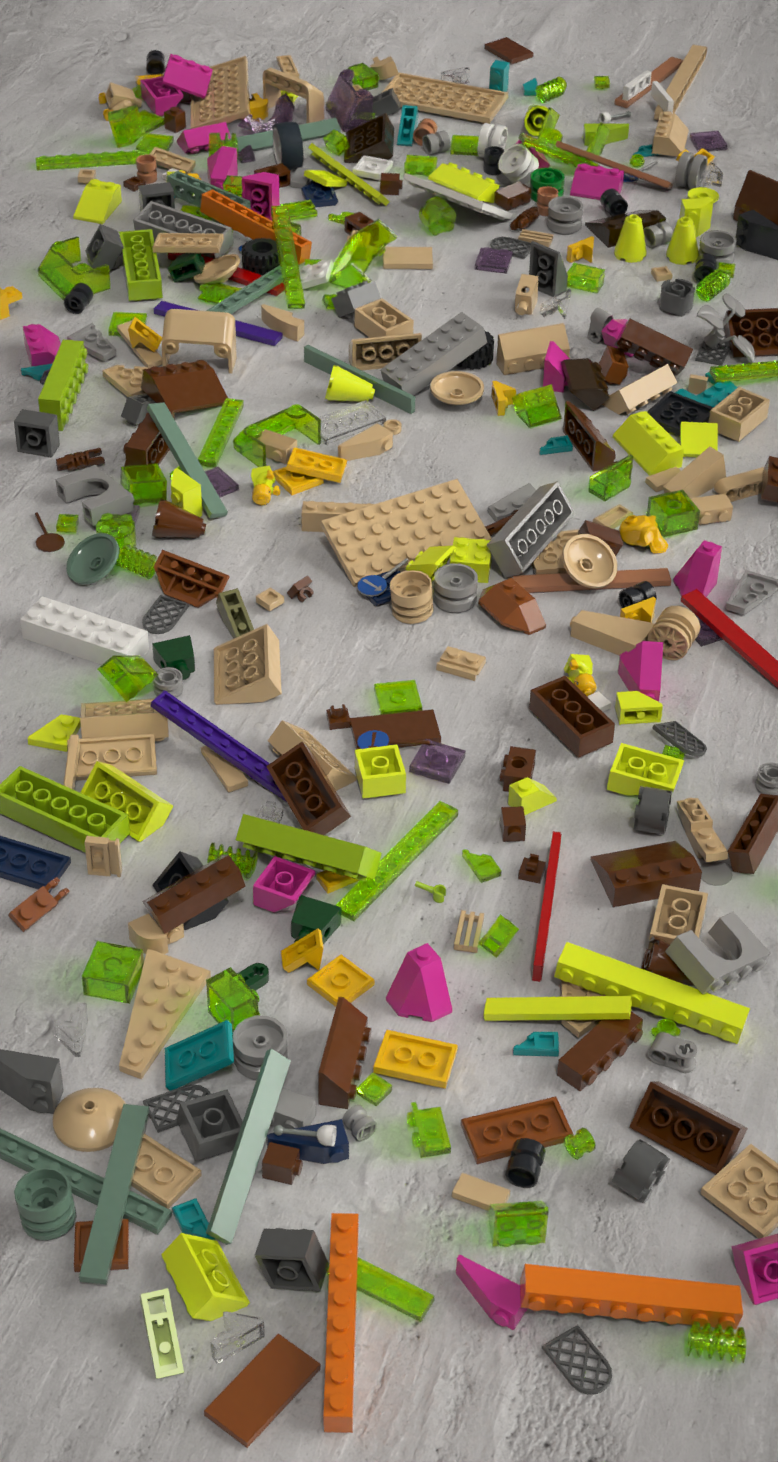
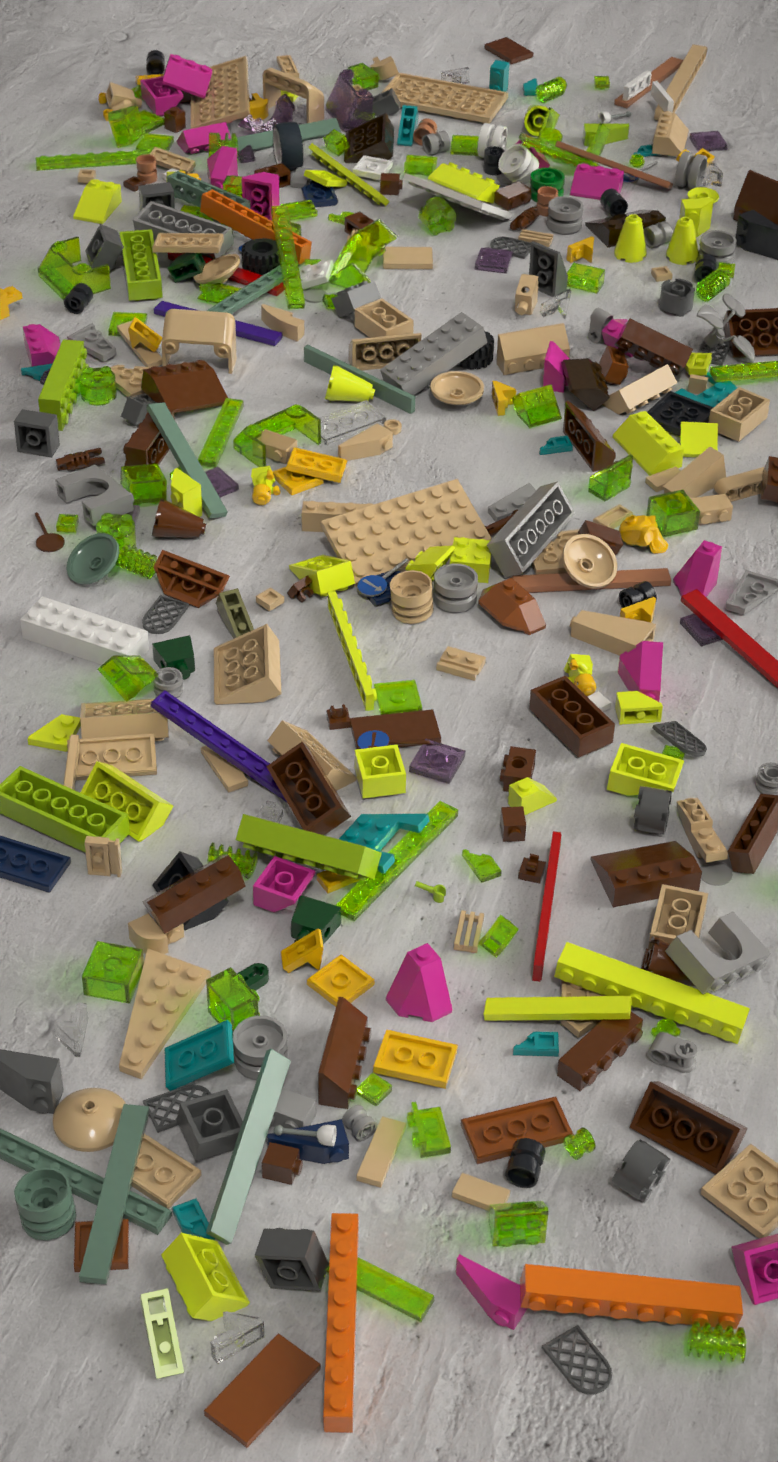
dark orange hinge [8,877,70,932] -> none
tan wheel [648,606,700,660] -> none
none -> clear neon green brick [79,366,117,406]
none -> neon yellow slope [289,554,355,596]
none -> light grey piece [302,288,337,303]
none -> neon yellow plate [328,591,377,711]
none -> teal wing [339,814,429,874]
none -> tan tile [357,1116,406,1188]
none -> neon yellow wing [684,353,712,376]

